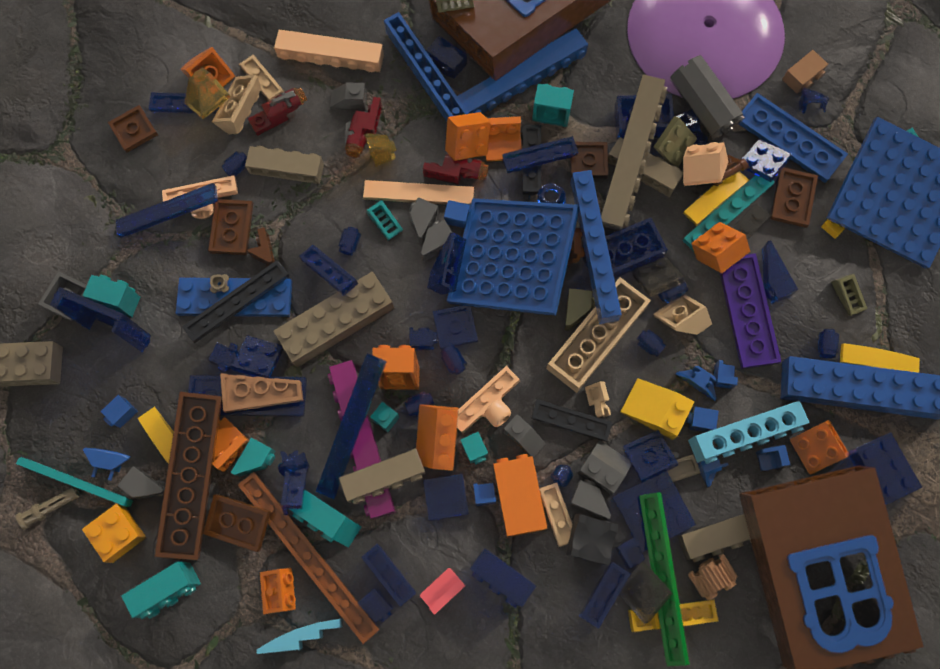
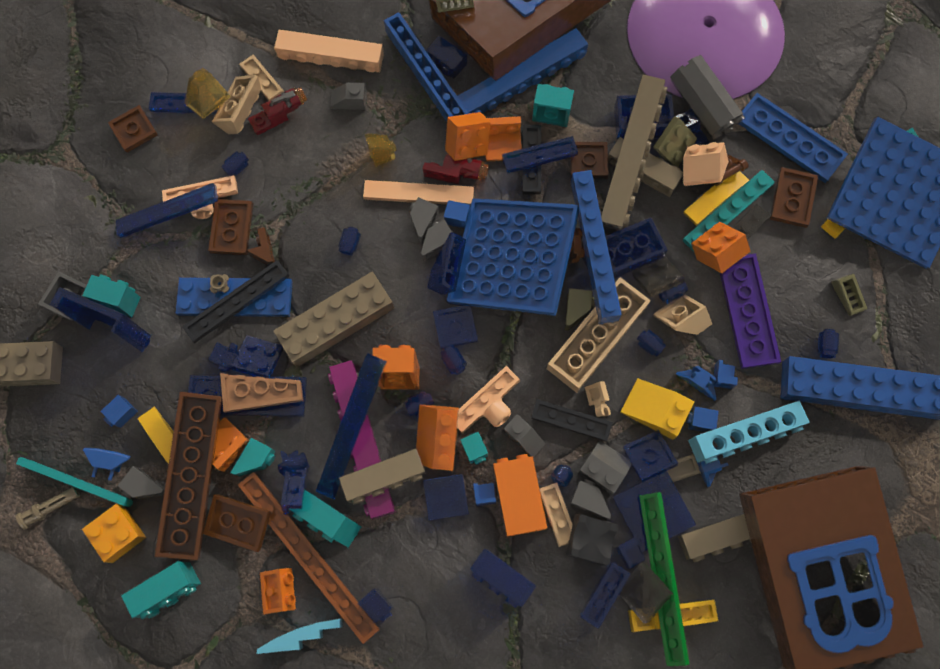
orange slope [181,47,235,99] -> none
dark tan brick [245,146,324,184] -> none
clear blue plate [299,245,358,296] -> none
dark red plate [345,97,382,158] -> none
clear blue brick [361,544,418,607] -> none
teal slope [366,200,403,240] -> none
teal brick [370,402,400,433] -> none
clear blue brick [409,327,437,350] -> none
coral panel [420,568,466,615] -> none
clear blue piece [537,183,566,204] -> none
medium nougat brick [688,554,737,601] -> none
clear blue plate [741,139,792,182] -> none
blue panel [756,445,790,471] -> none
clear blue slope [762,240,798,304] -> none
medium nougat brick [782,50,828,94] -> none
orange bracket [790,420,850,474] -> none
clear blue piece [799,88,829,114] -> none
yellow slope [840,343,920,373] -> none
clear blue brick [848,432,923,505] -> none

